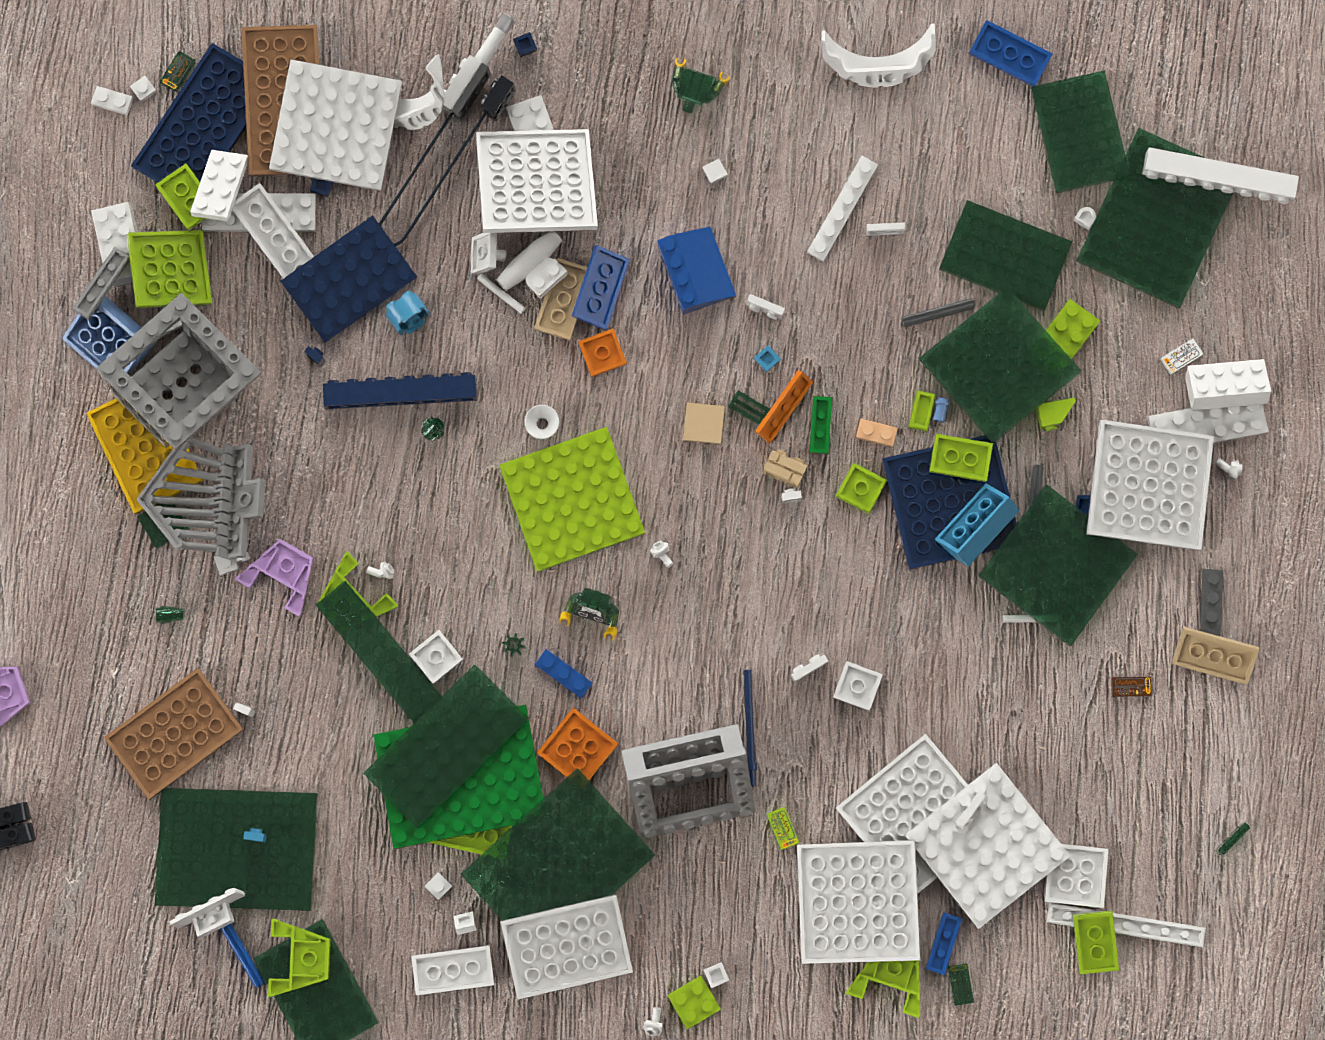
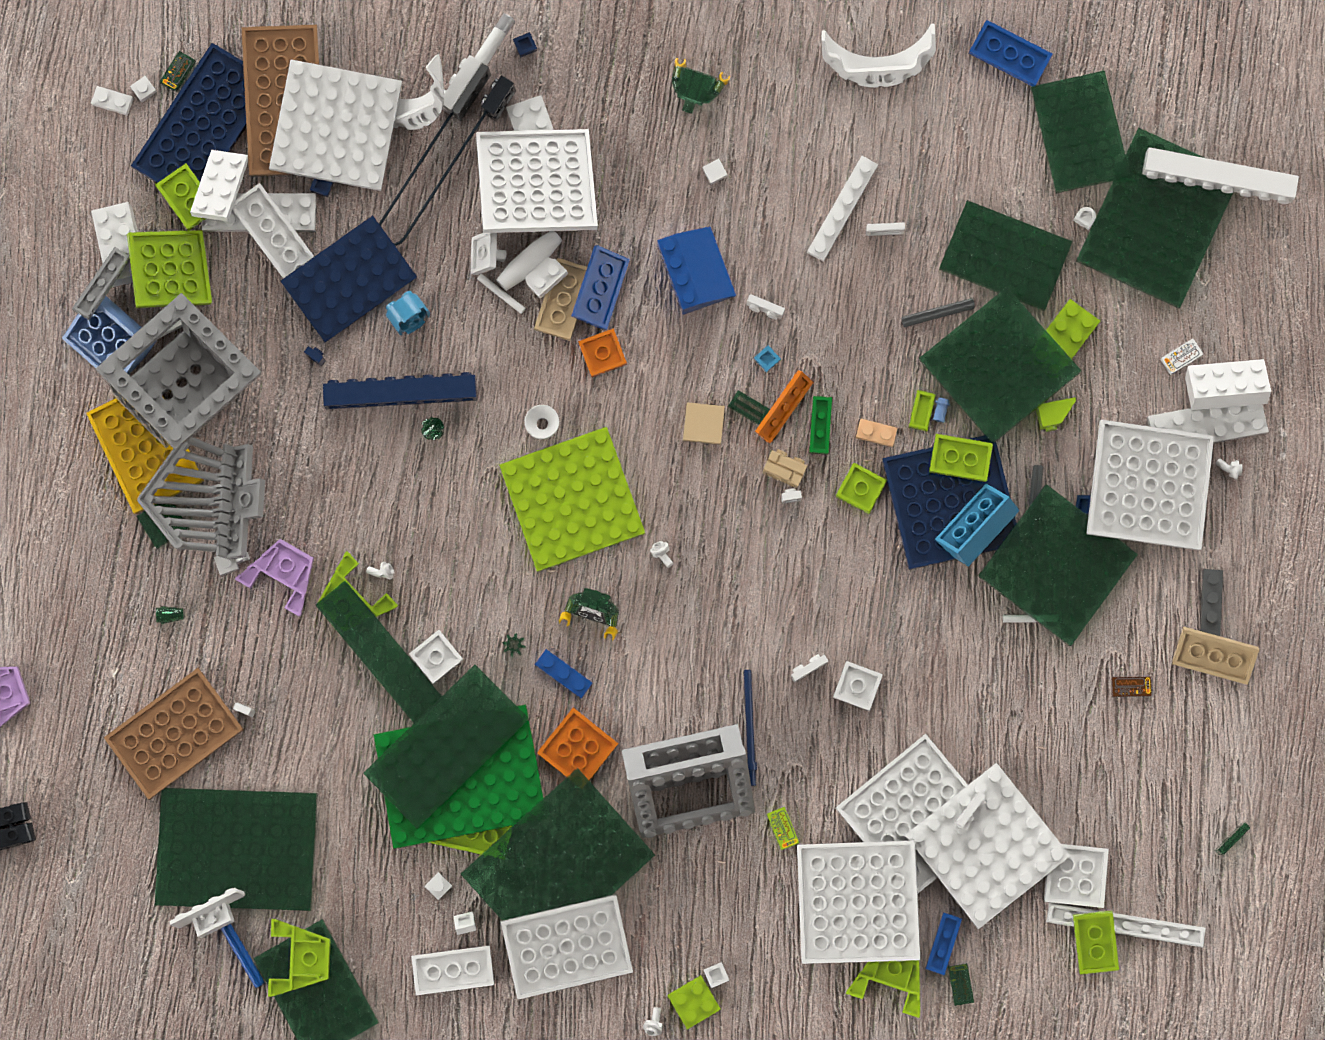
dark azure plate [243,828,267,842] -> none

